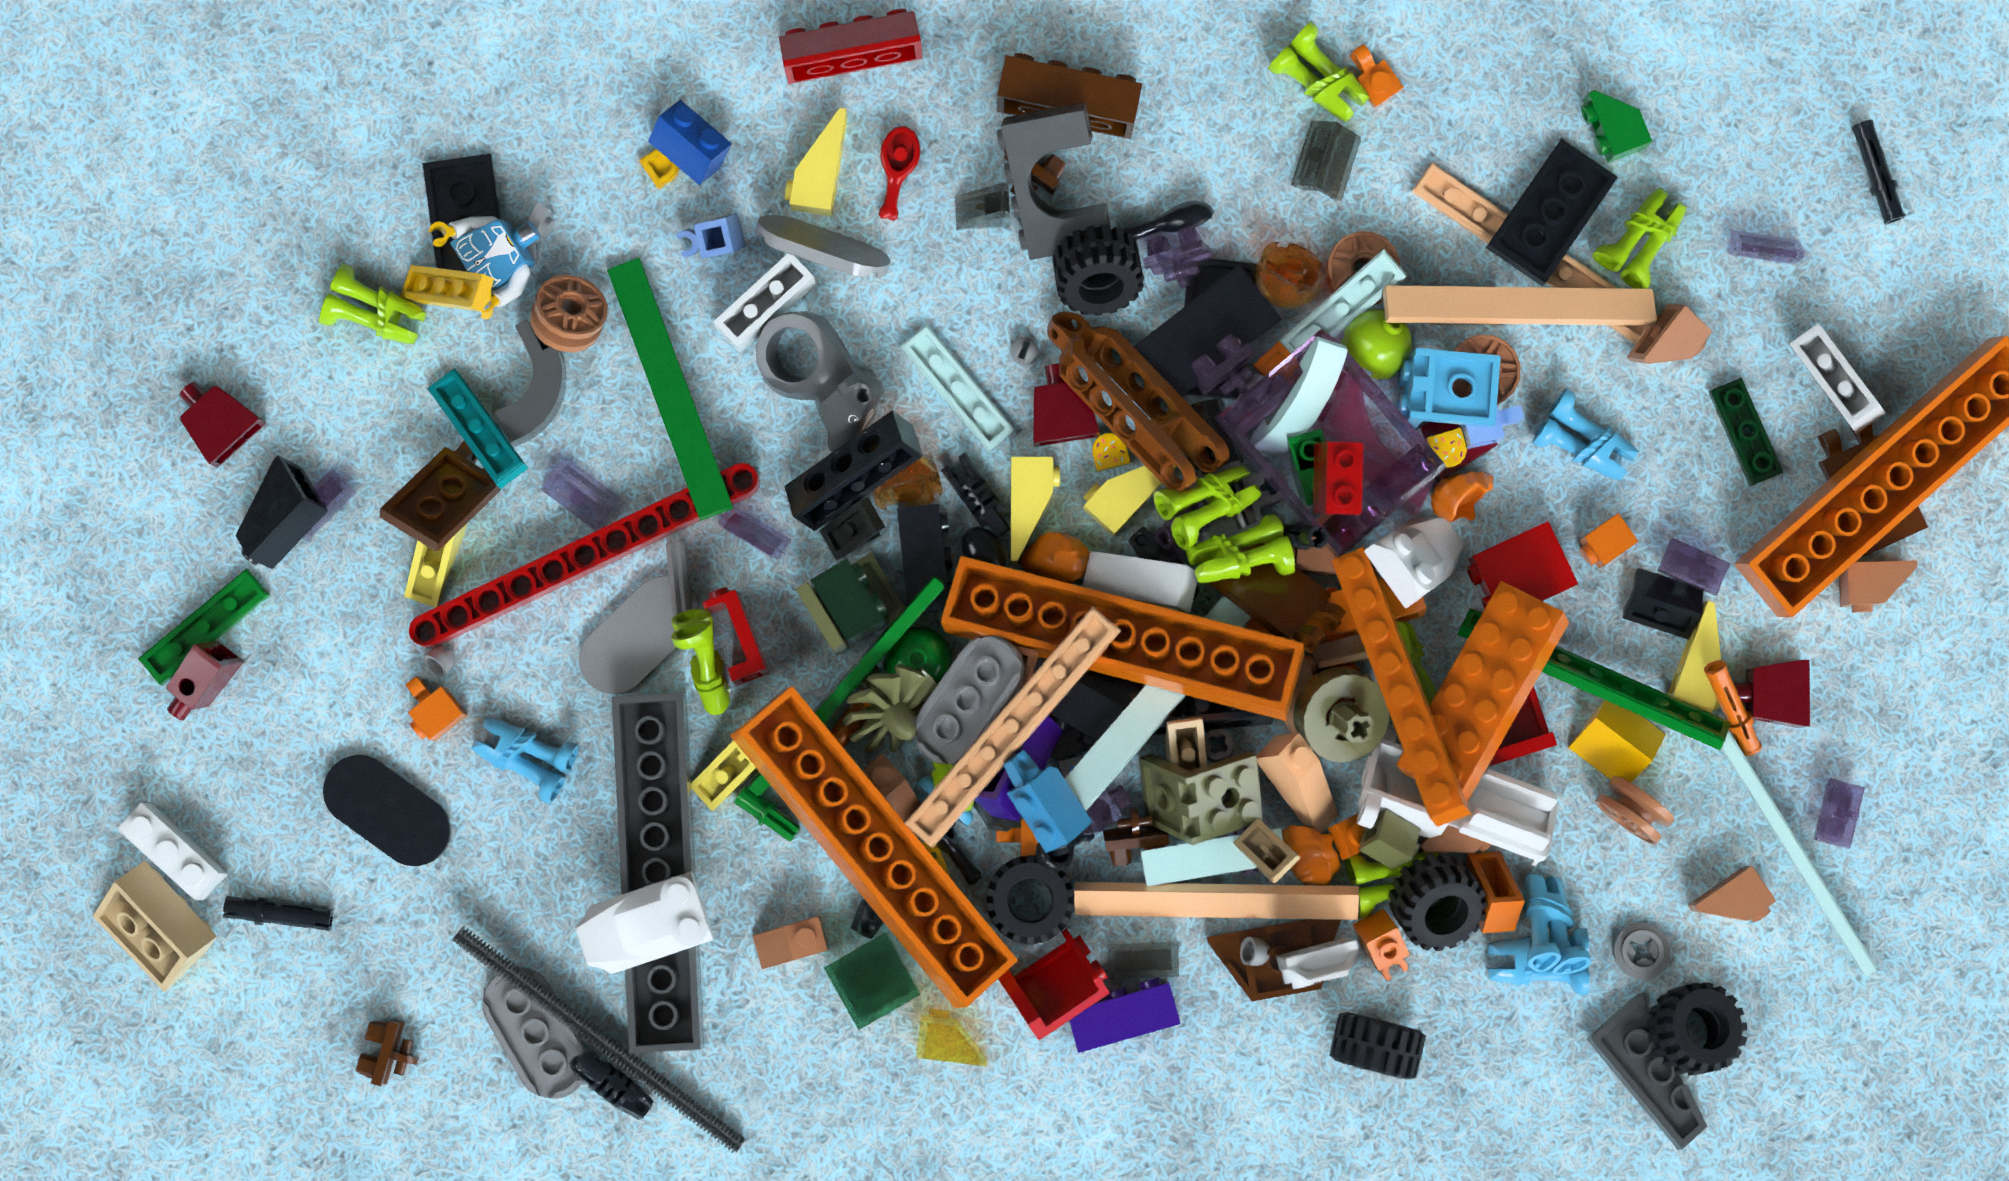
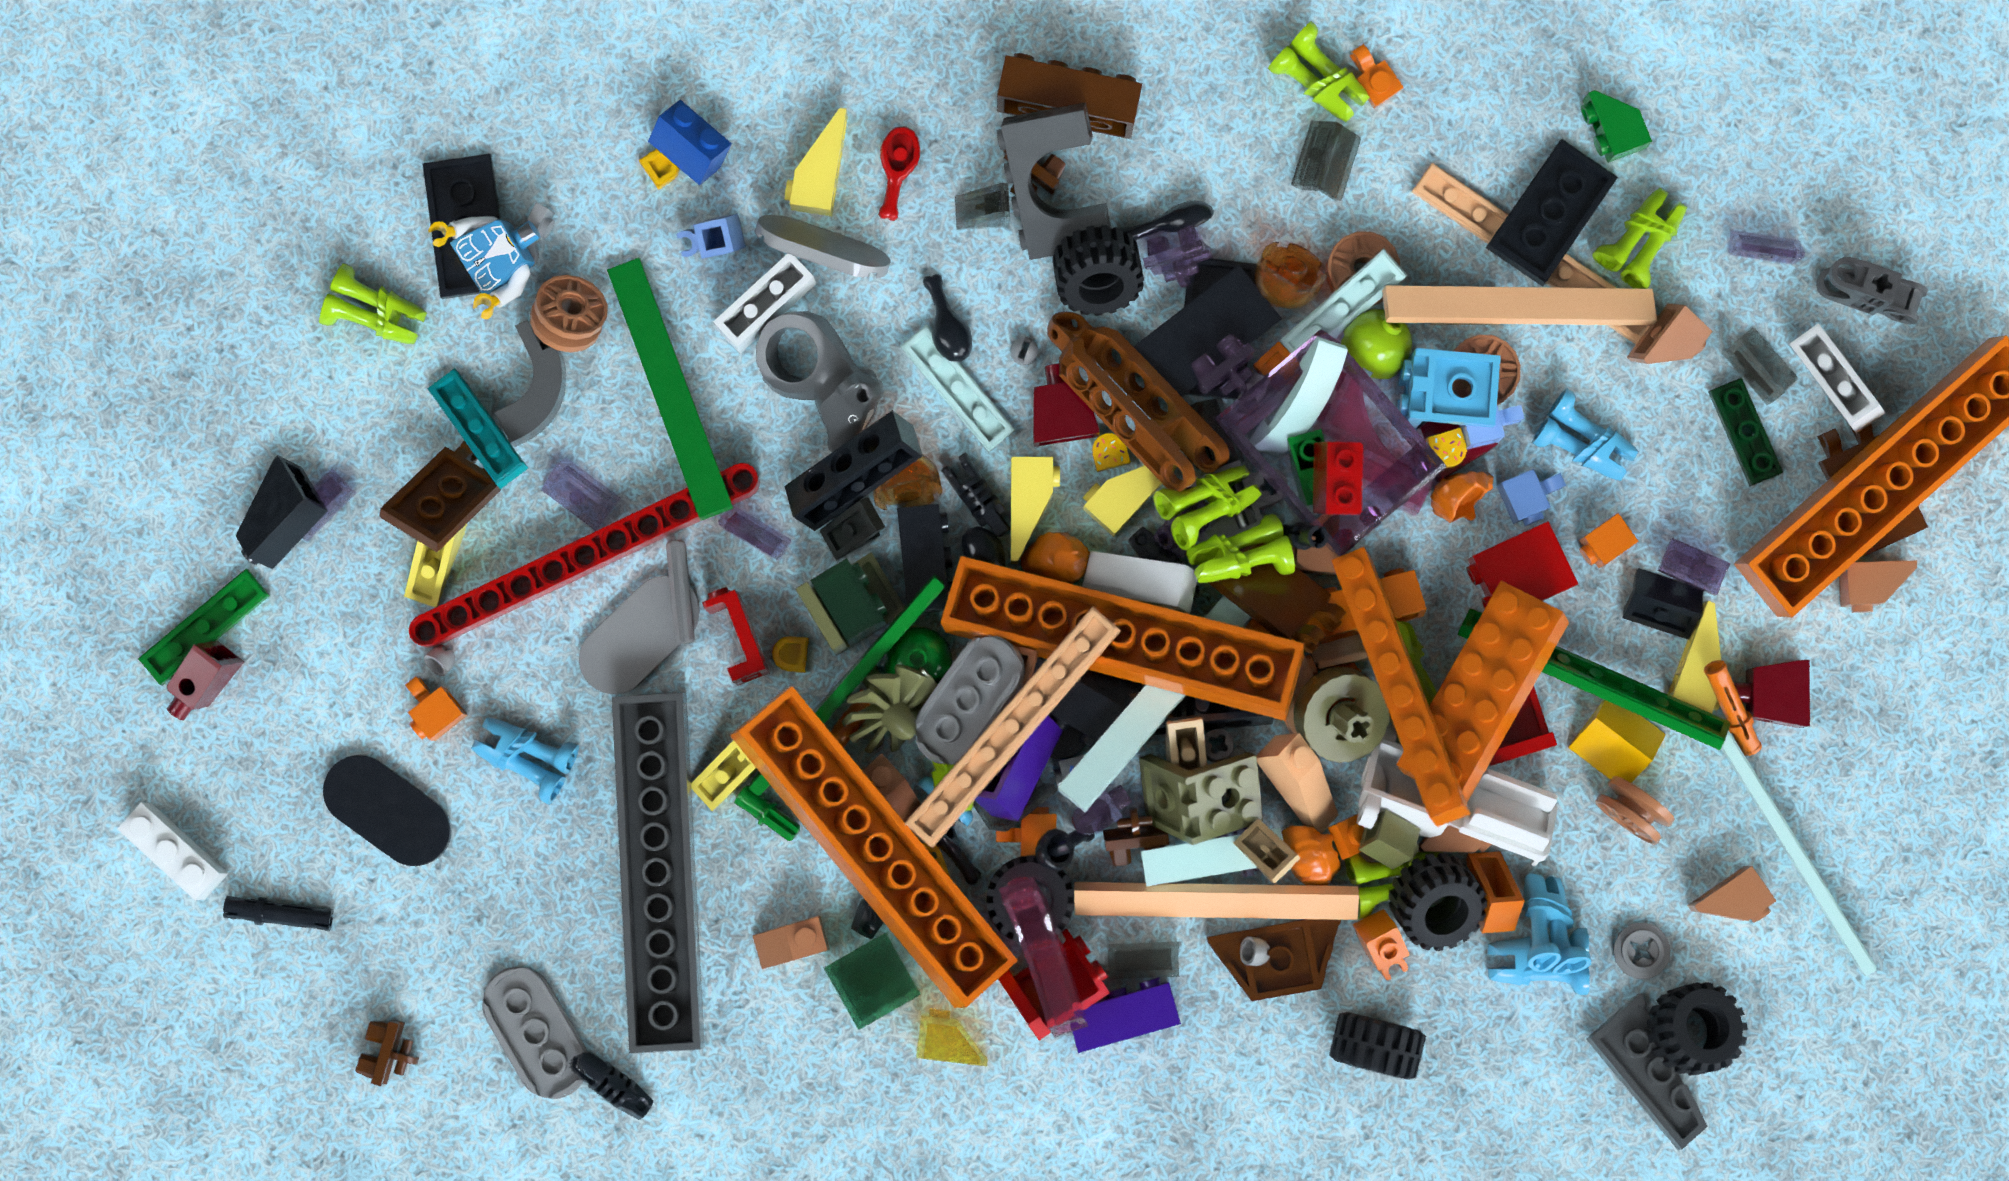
tan slope [92,861,217,992] -> none
dark red torso [179,381,266,468] -> none
yellow plate [400,265,494,312] -> none
dark grey axle [452,926,746,1154] -> none
white slope [575,872,714,974] -> none
lime piece [671,609,730,715] -> none
slope [779,9,923,84] -> none
dark azure hinge [1003,750,1092,853] -> none
white slope [1276,938,1358,989] -> none
white slope [1364,516,1465,609] -> none
clear purple hips [1813,778,1865,849] -> none
black pin [1852,120,1906,224] -> none
none -> yellow tile [772,636,809,673]
none -> black piece [922,274,972,362]
none -> clear pink arch [999,877,1088,1037]
none -> medium blue brick [1497,469,1566,526]
none -> clear smoke panel [1721,328,1798,405]
none -> flat silver piece [1816,257,1928,324]

